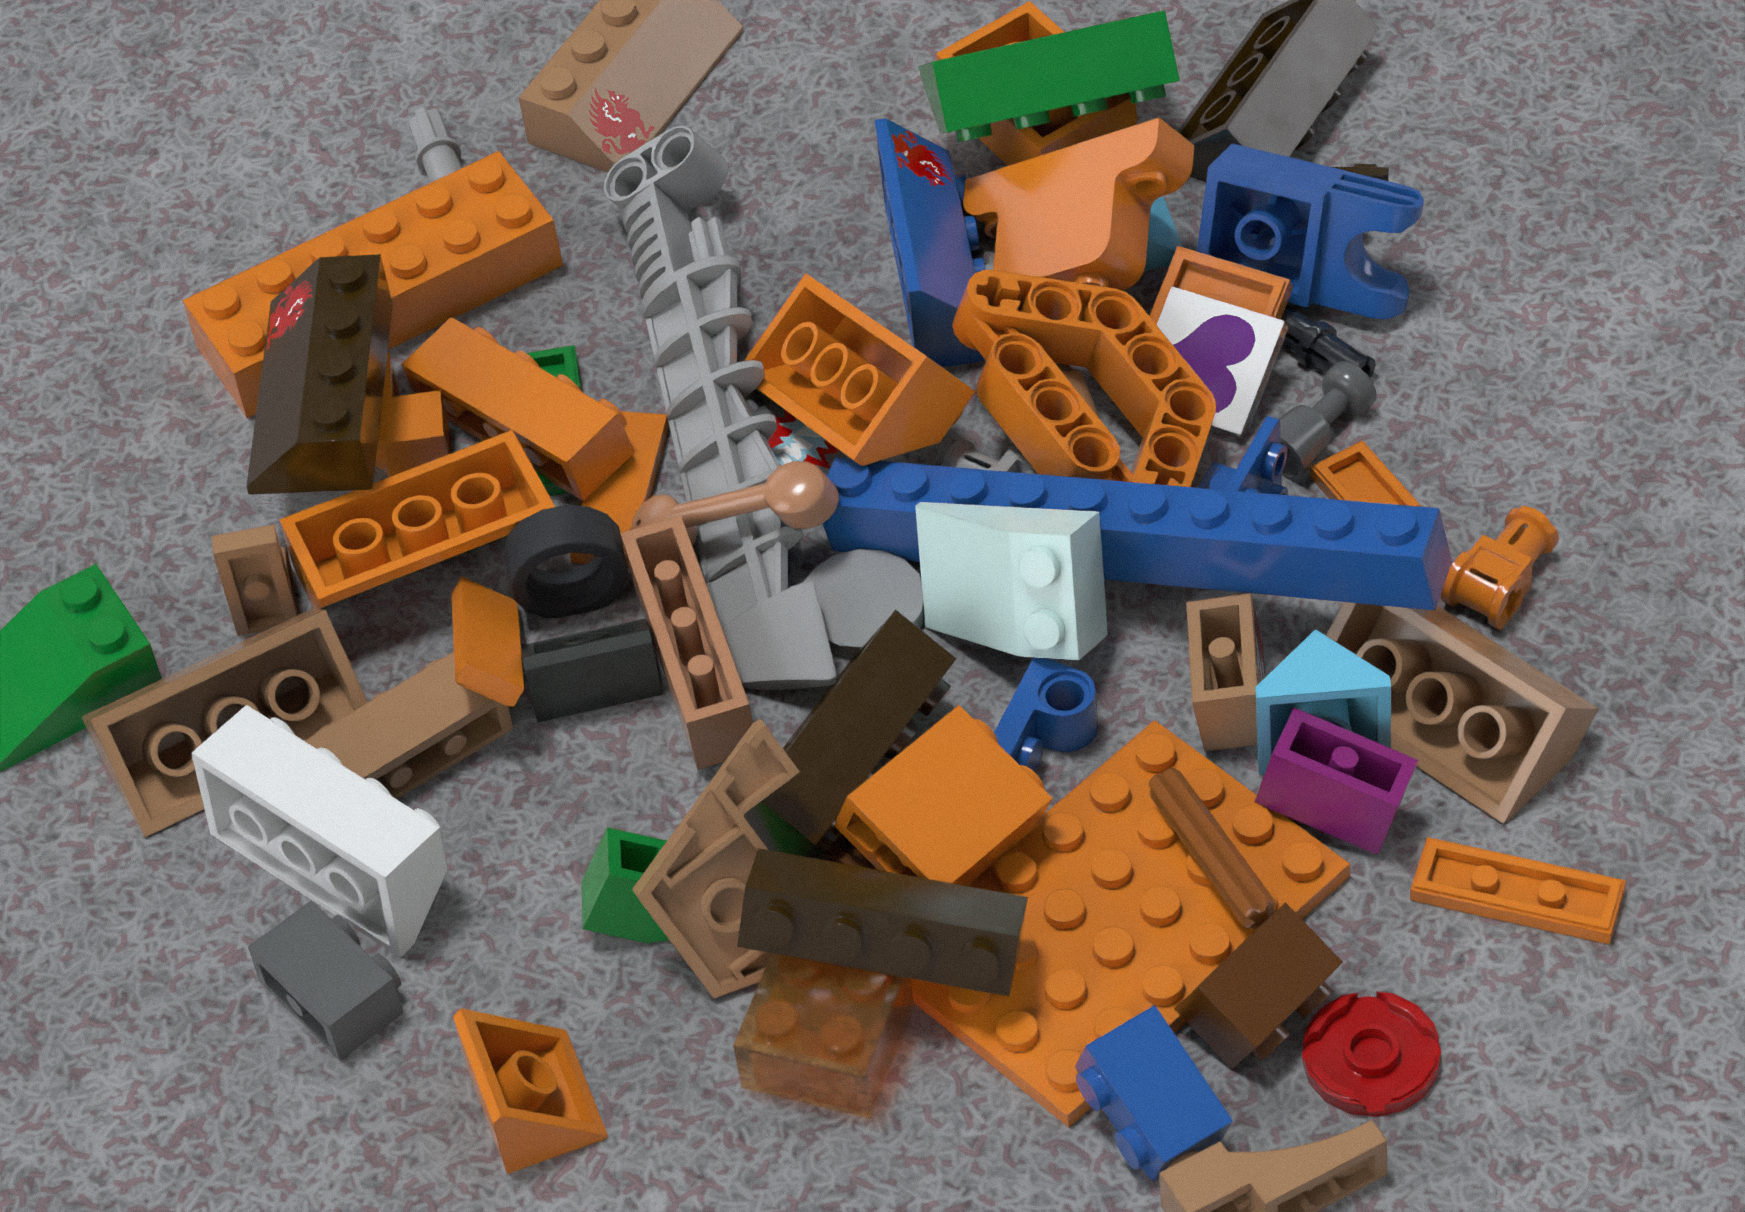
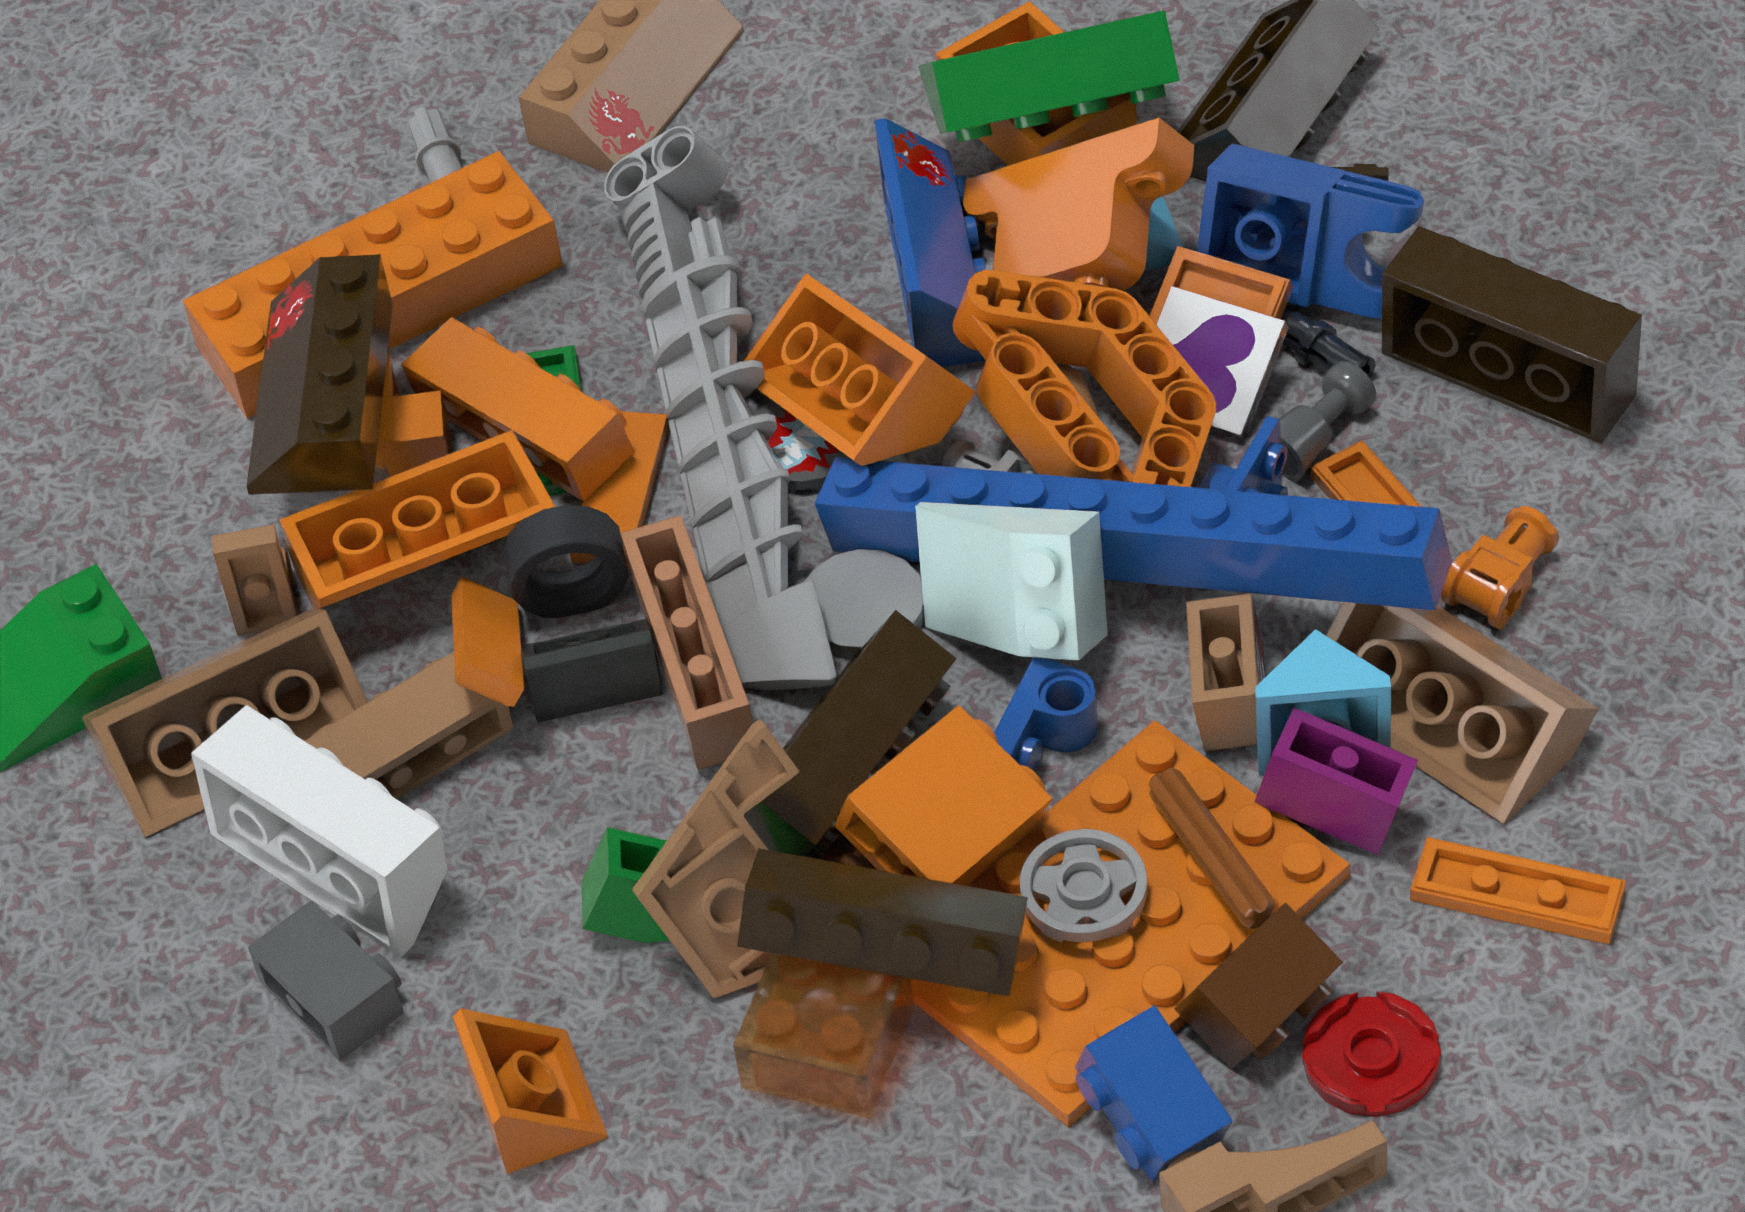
nougat piece [630,461,839,547] -> none
none -> light grey wheel [1020,829,1147,942]
none -> dark brown brick [1382,226,1642,444]

